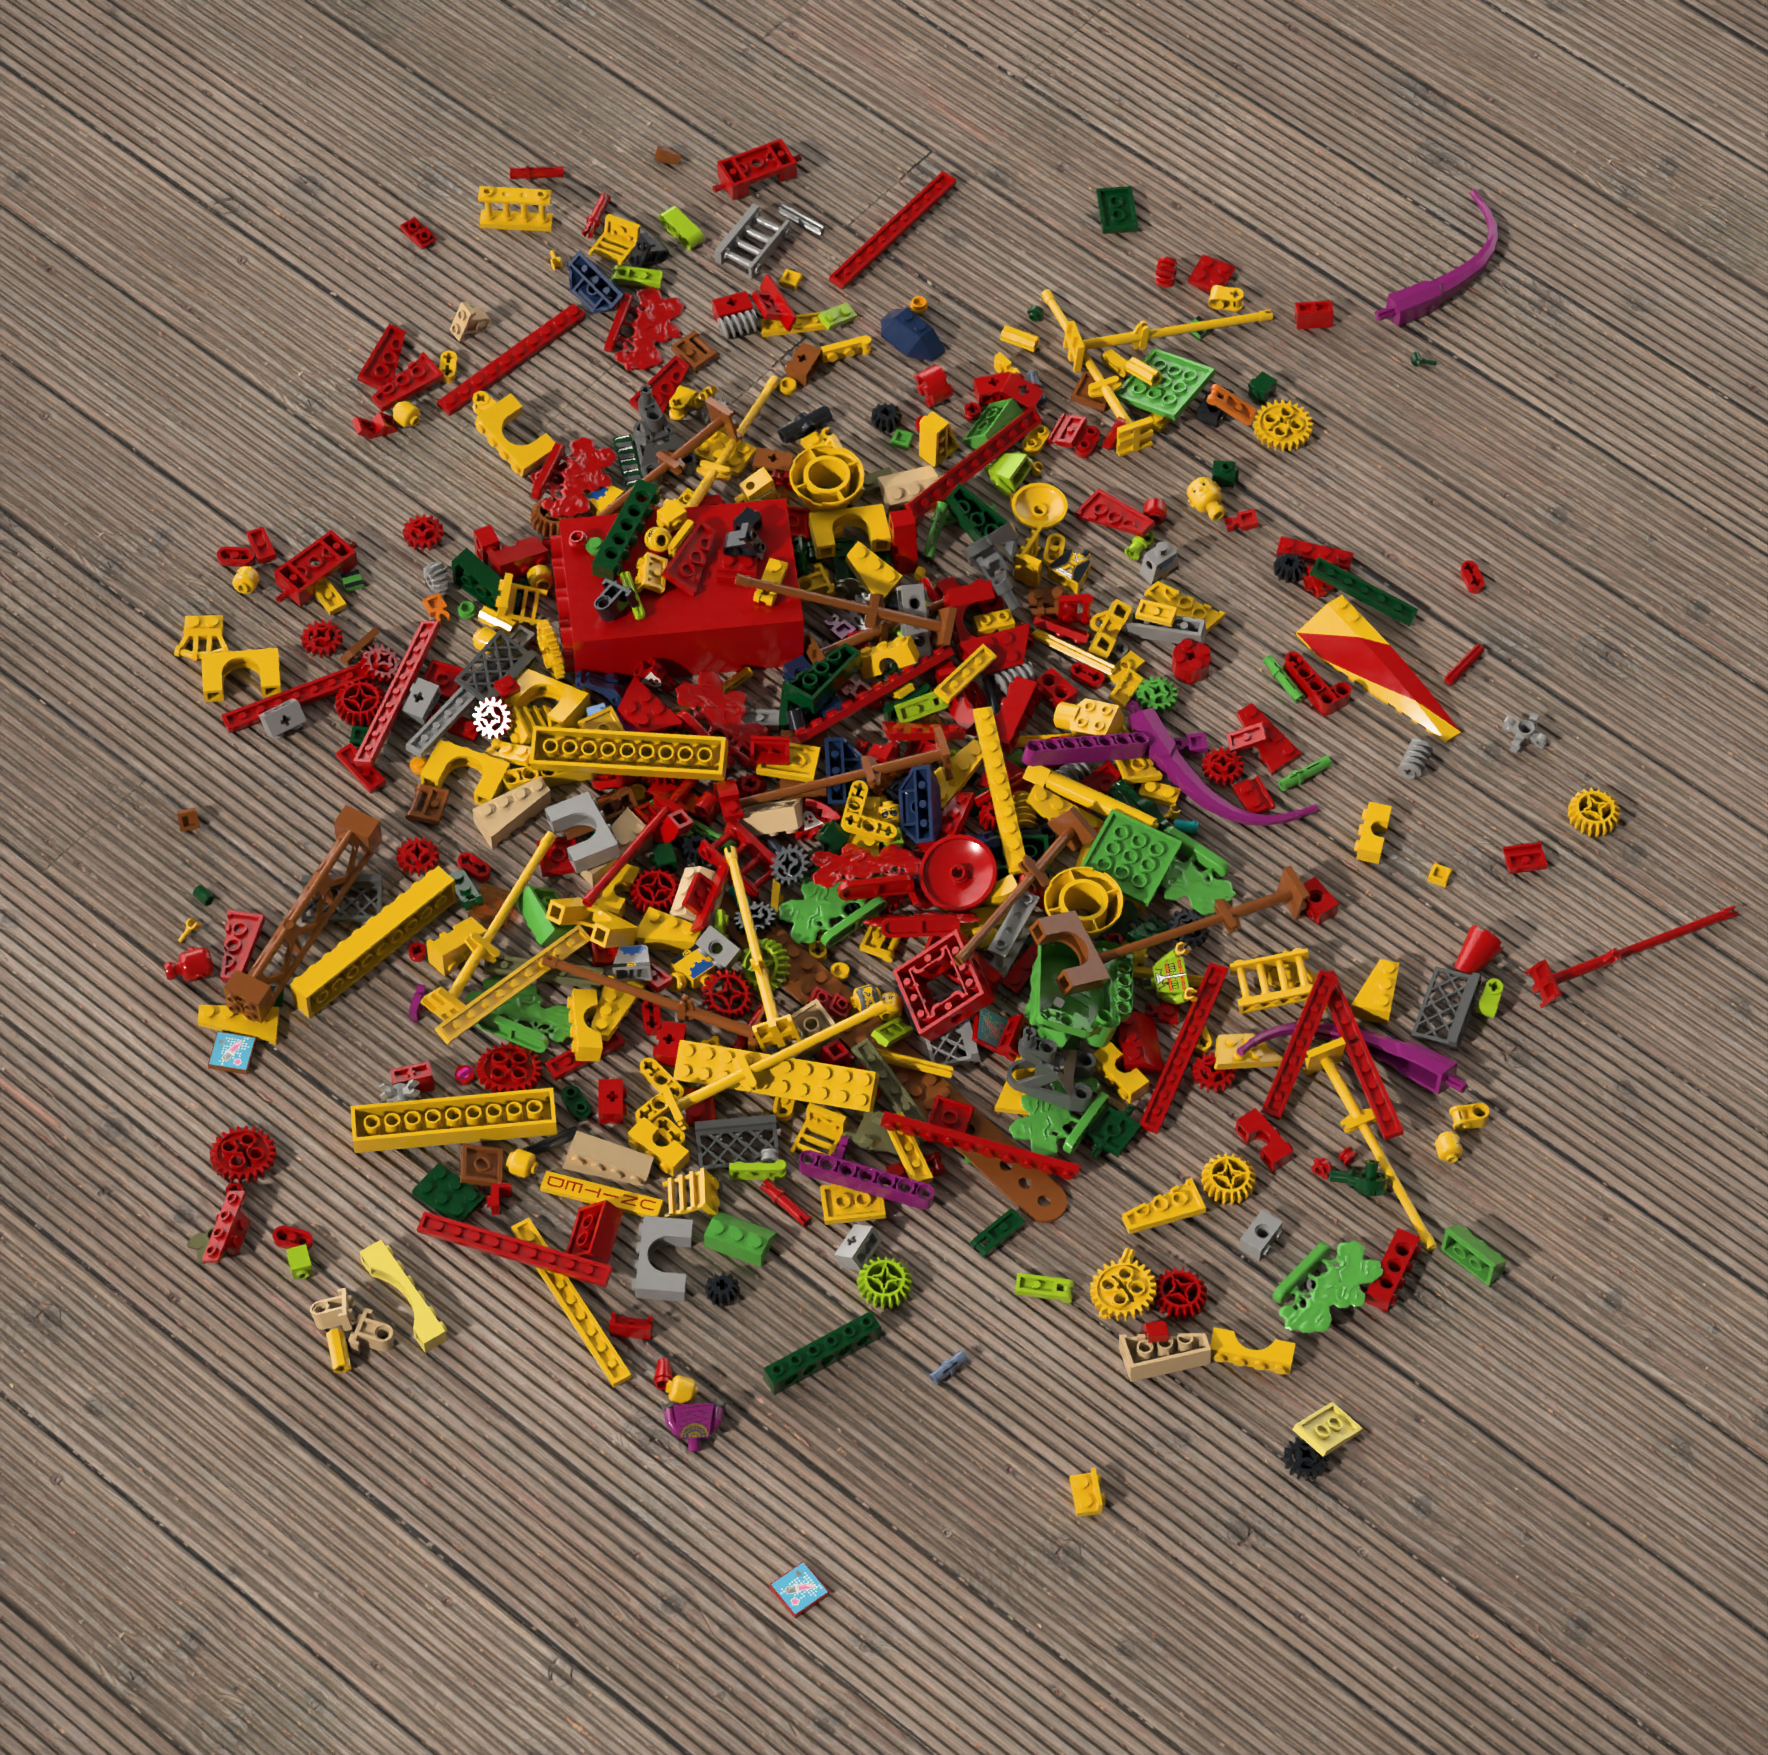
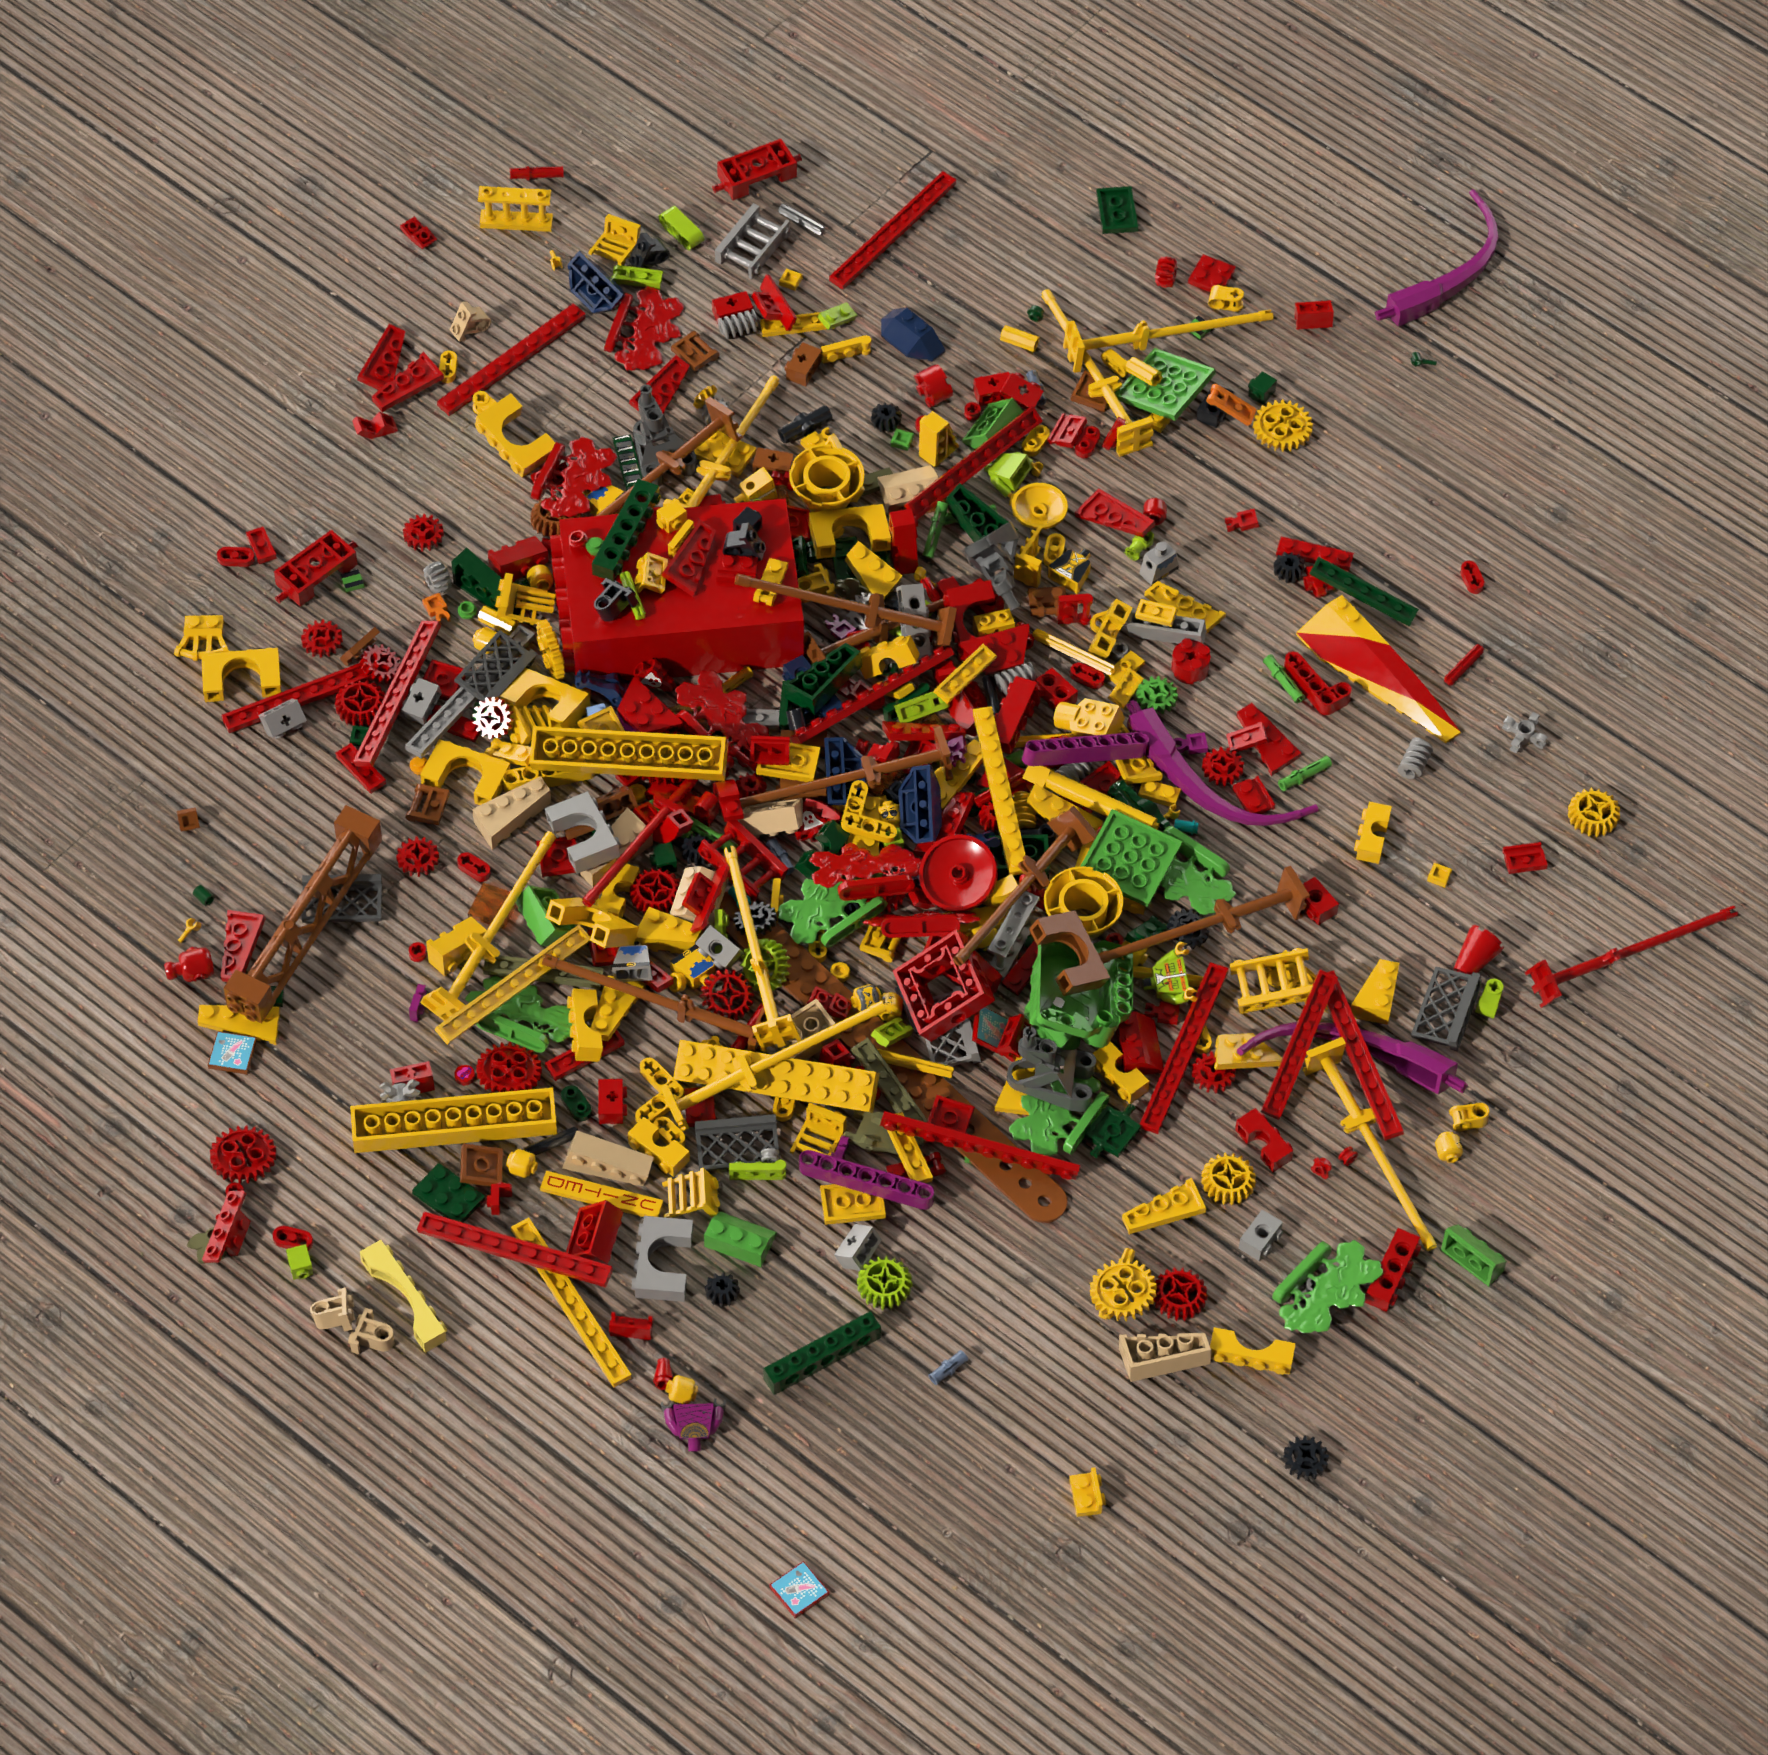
yellow head [232,566,260,594] -> none
yellow brick [290,866,457,1019] -> none
yellow plate [314,578,347,616] -> none
yellow axle [326,1328,351,1374] -> none
yellow head [393,401,420,428] -> none
dark green plate [448,869,484,911] -> none
red brick [473,524,500,566] -> none
red plate [494,674,521,699] -> none
red pin [582,193,611,239] -> none
red plate [591,774,627,791] -> none
red beam [642,1000,661,1036] -> none
yellow head [644,527,672,552] -> none
red brick [653,1021,687,1067] -> none
dark orange cone [654,146,681,165] -> none
yellow piece [669,385,698,421] -> none
red pin [760,1178,812,1227] -> none
black gear [770,844,813,887] -> none
yellow tile [778,377,797,395] -> none
light orange plate [910,296,928,313] -> none
dark green plate [970,1208,1026,1259] -> none
yellow plate [994,352,1021,374] -> none
lime plate [1014,1273,1074,1303] -> none
red plate [1033,614,1092,644] -> none
dark green plate [1107,900,1141,937] -> none
red slope [1141,1321,1169,1343] -> none
yellow piece [1187,477,1225,521] -> none
dark green brick [1212,460,1239,488] -> none
light yellow plate [1293,1402,1363,1457] -> none
dark green pin [1330,1159,1388,1196] -> none
none -> yellow tile [515,588,555,614]
none -> magenta plate [947,735,967,767]

